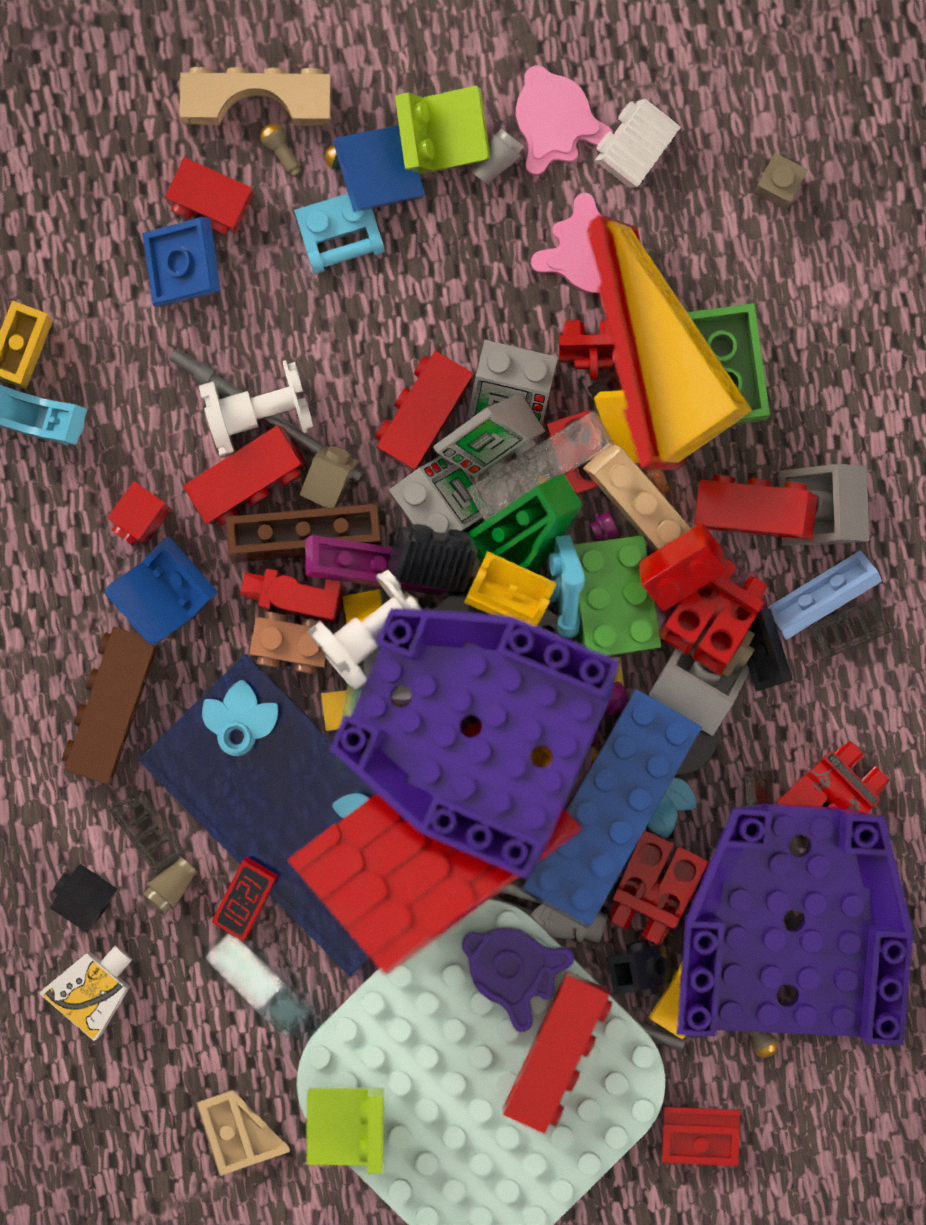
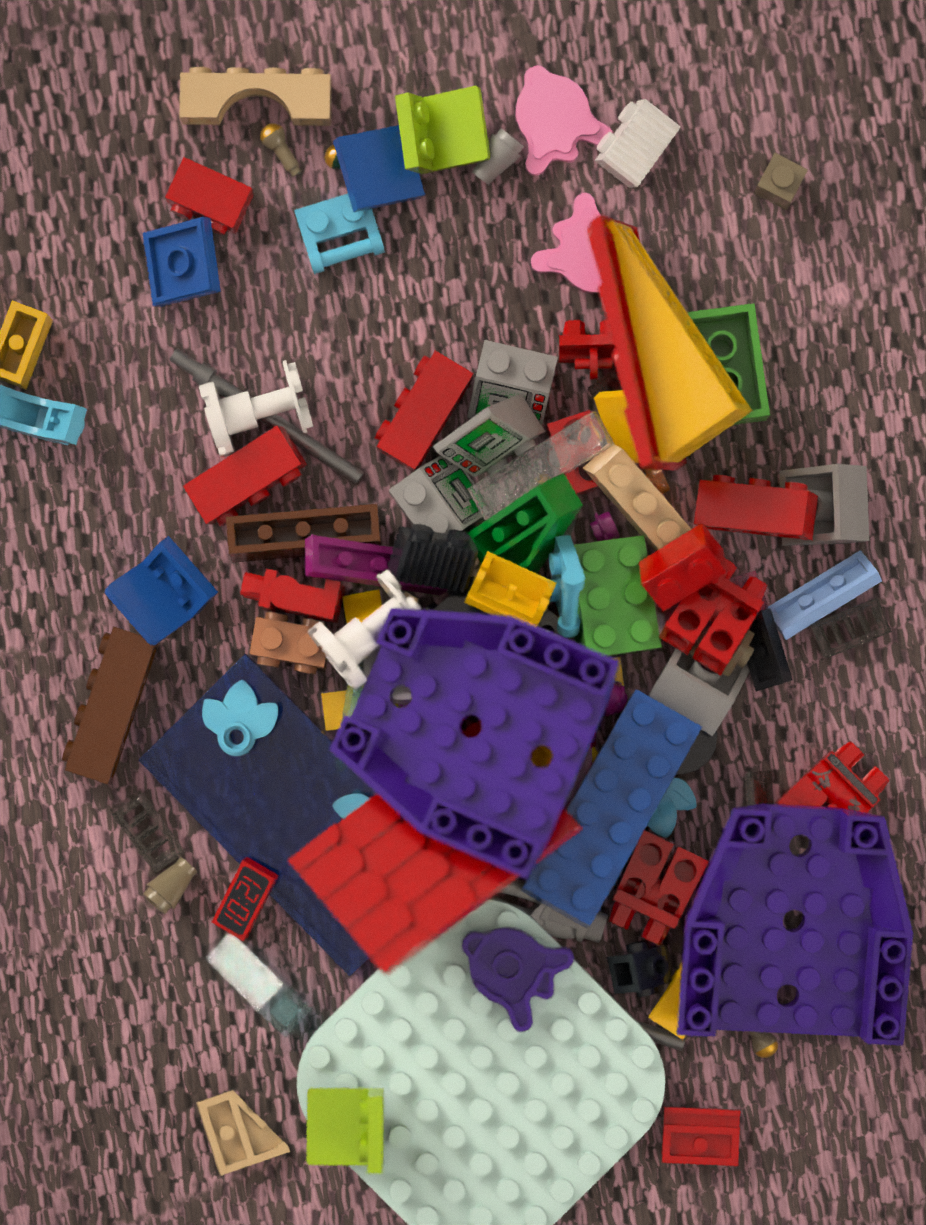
torso [40,945,132,1041] -> none
black brick [50,864,117,934] -> none
red brick [108,481,172,546] -> none
dark tan brick [299,445,359,508] -> none
red brick [502,970,613,1134] -> none

